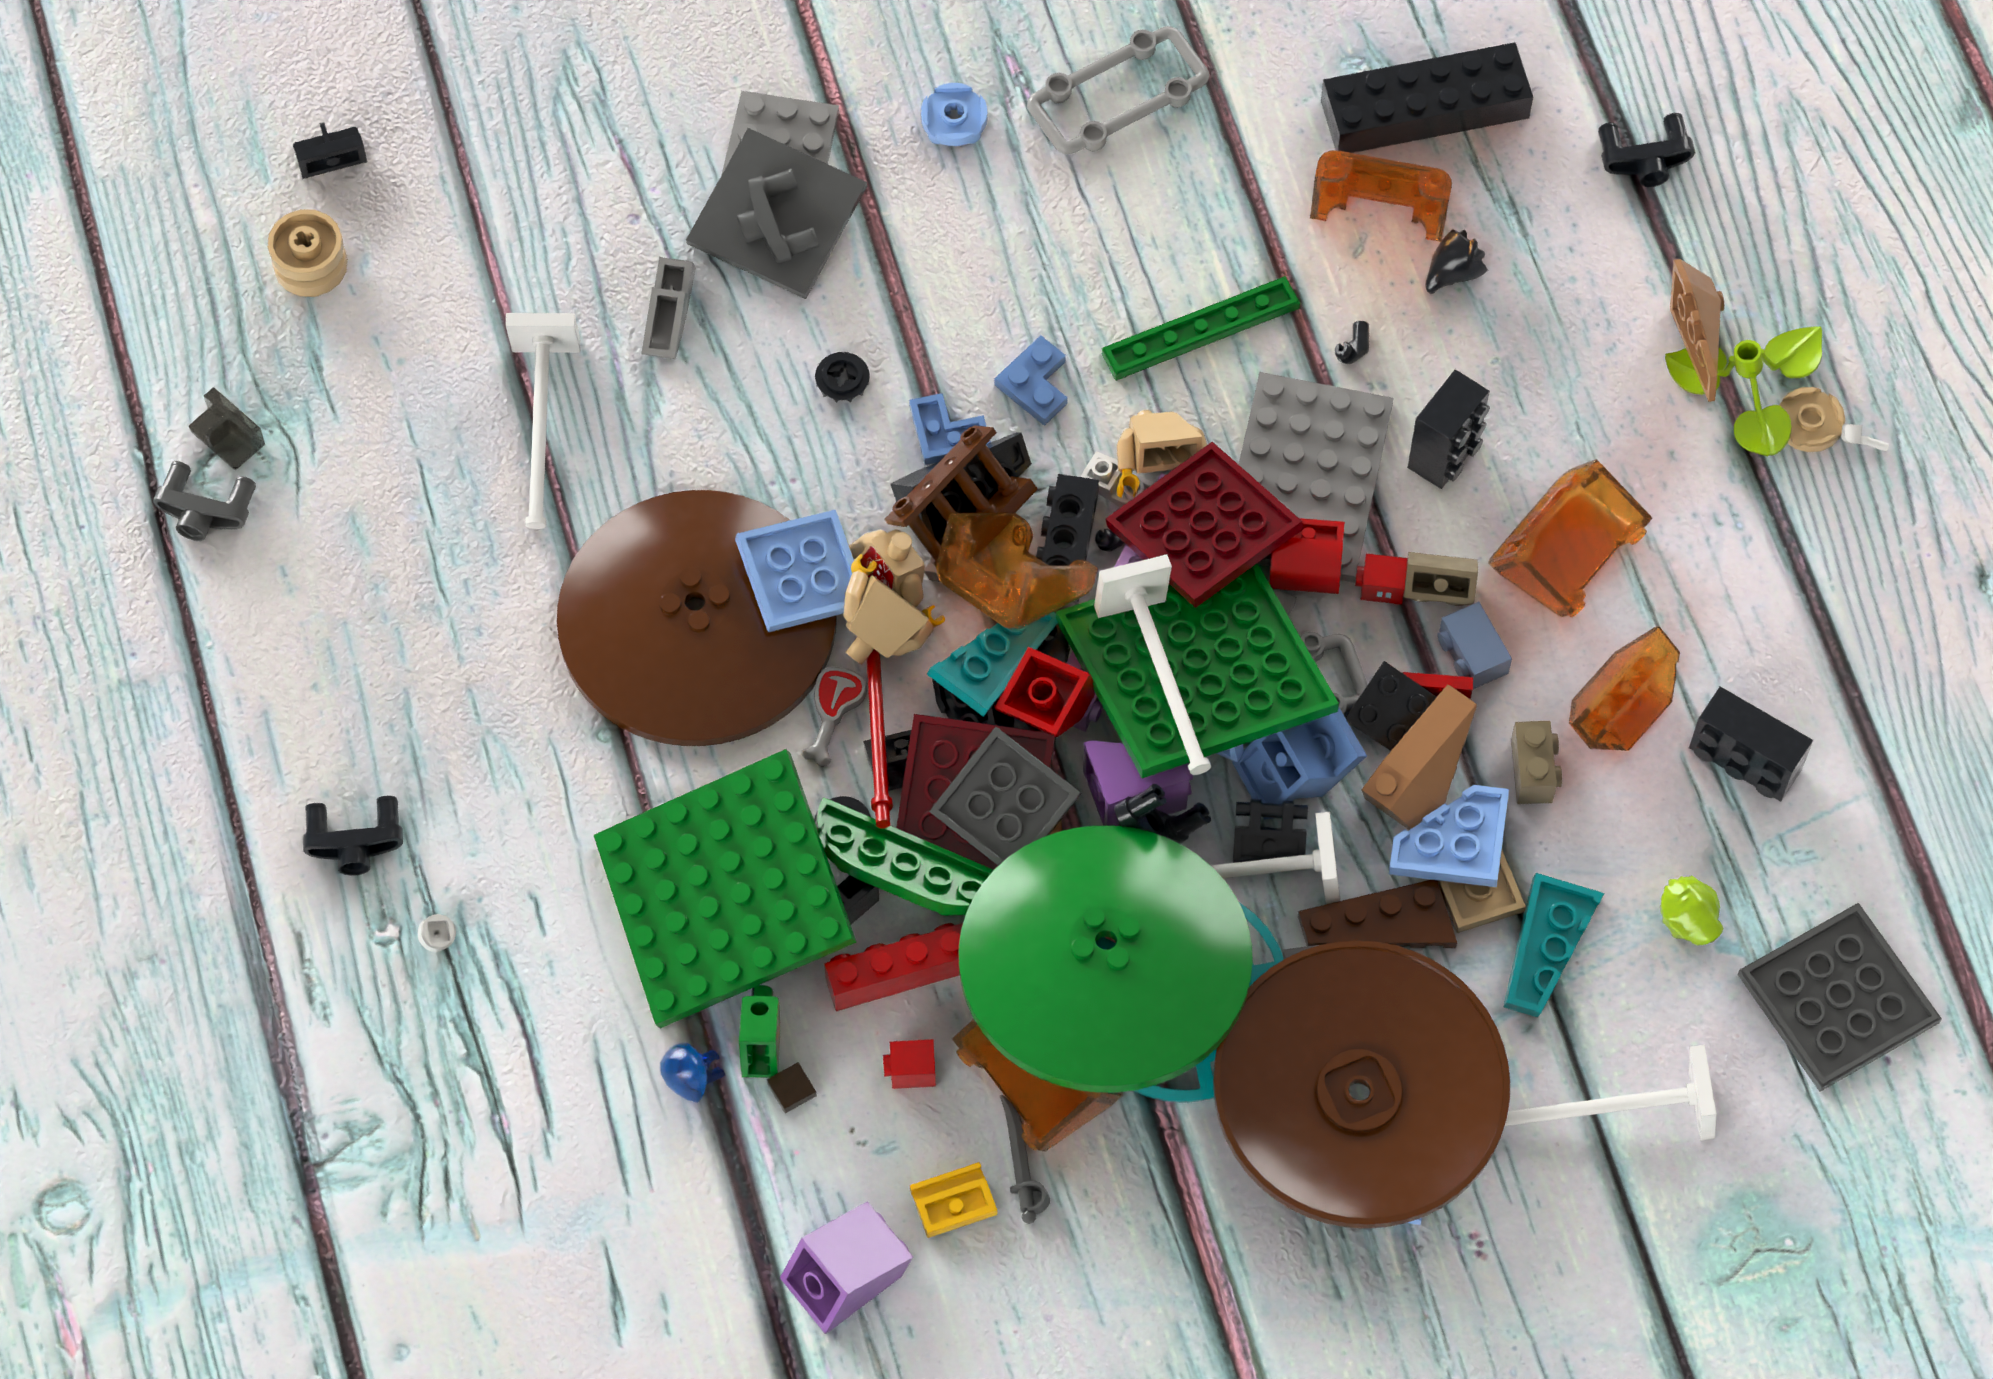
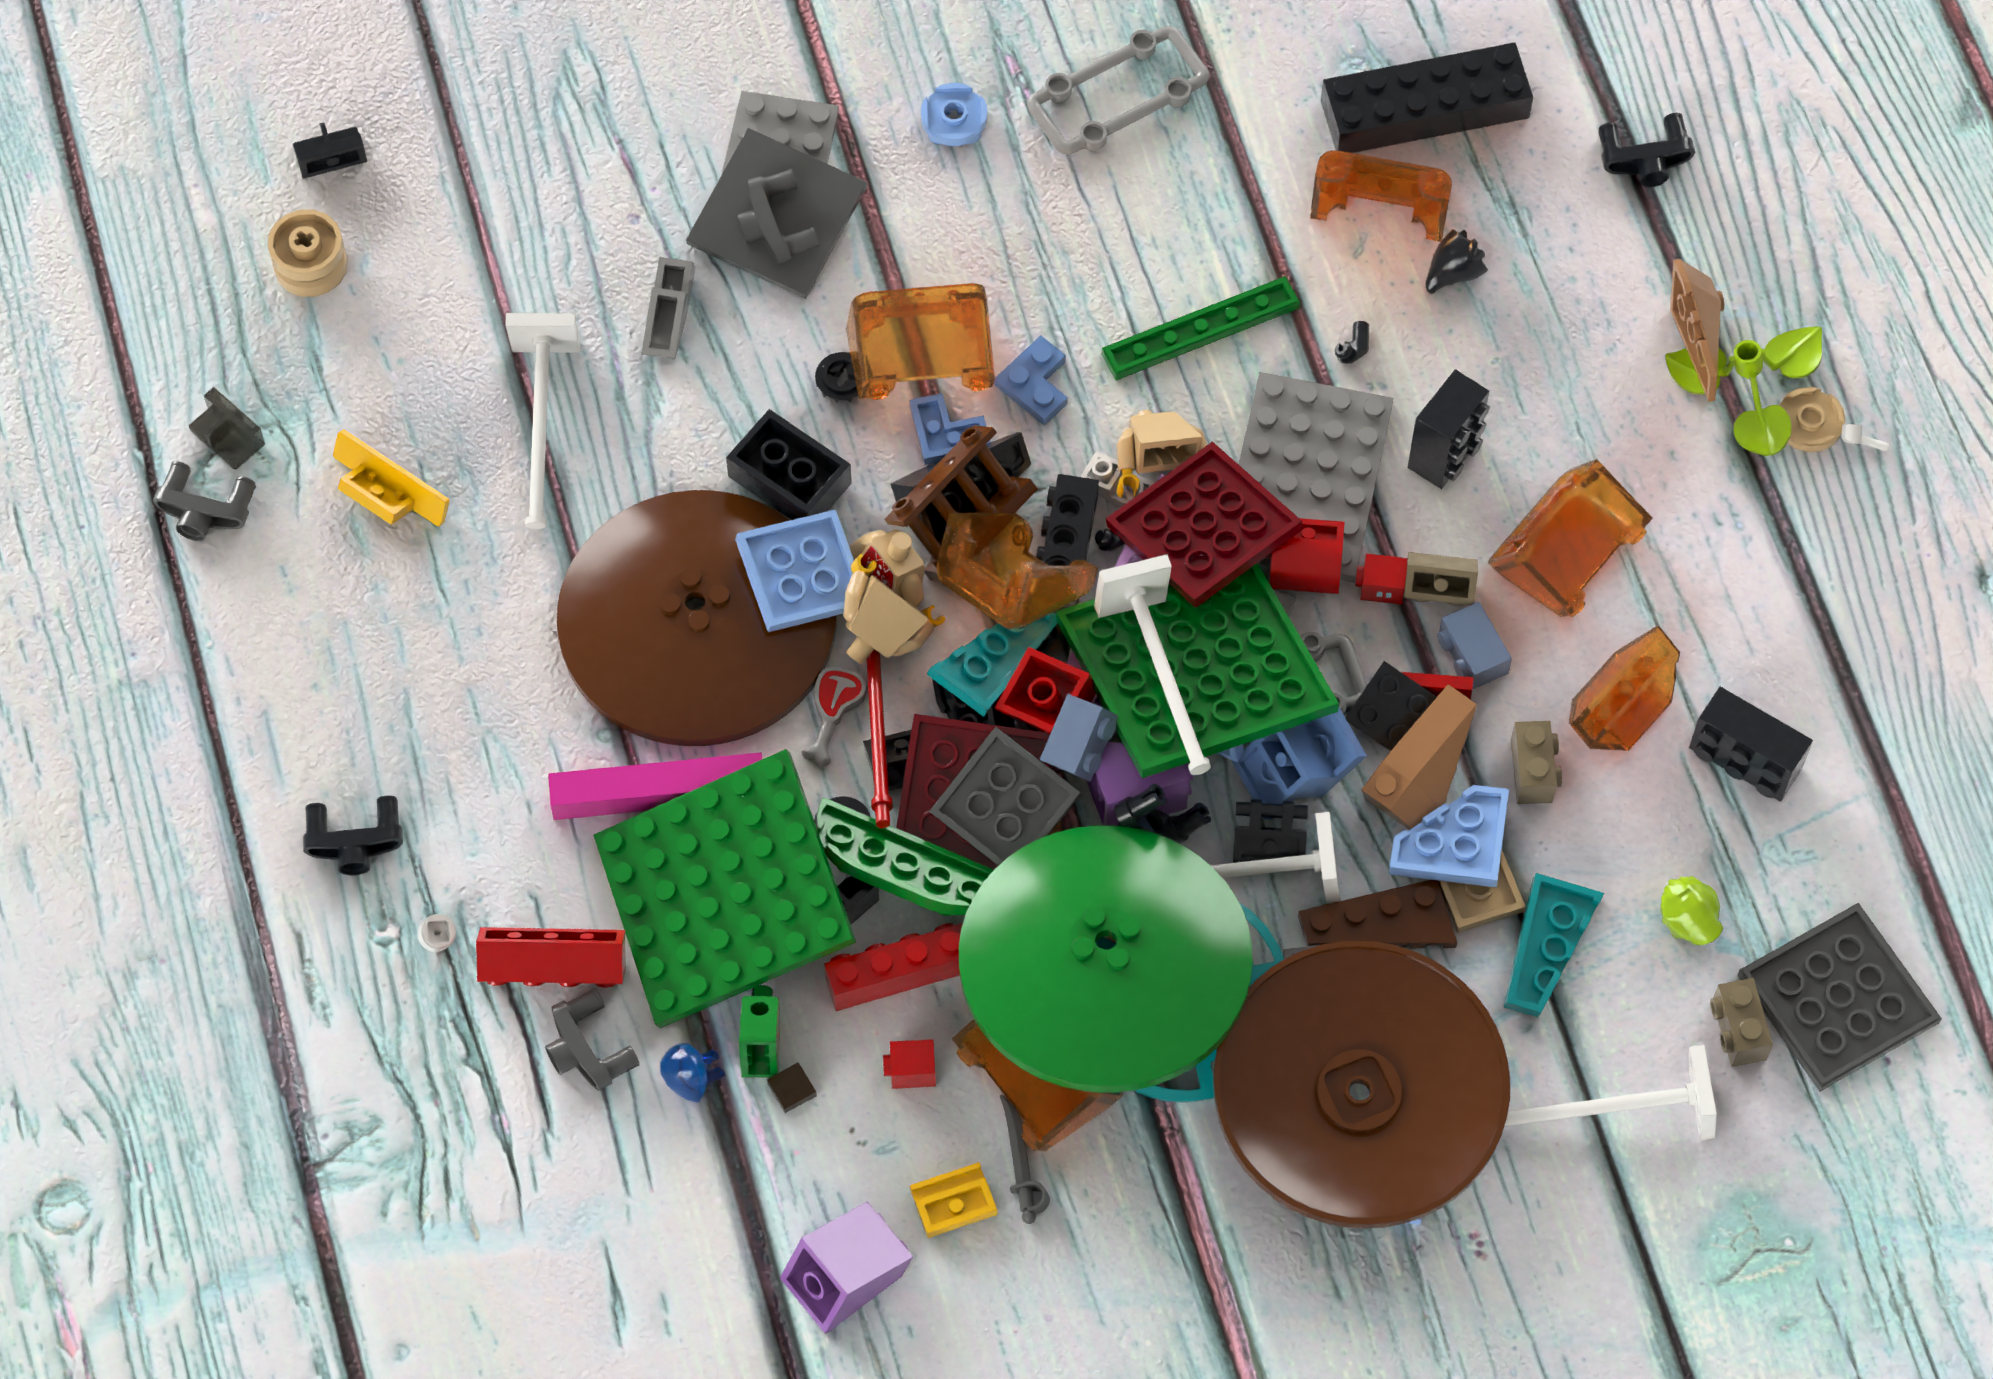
none -> yellow bracket [333,429,450,527]
none -> red brick [476,927,626,988]
none -> dark grey connector [545,987,640,1091]
none -> dark pink brick [548,752,762,820]
none -> black brick [726,409,852,520]
none -> clear orange windscreen [846,283,995,400]
none -> sand blue brick [1040,694,1118,782]
none -> dark tan brick [1710,978,1773,1067]

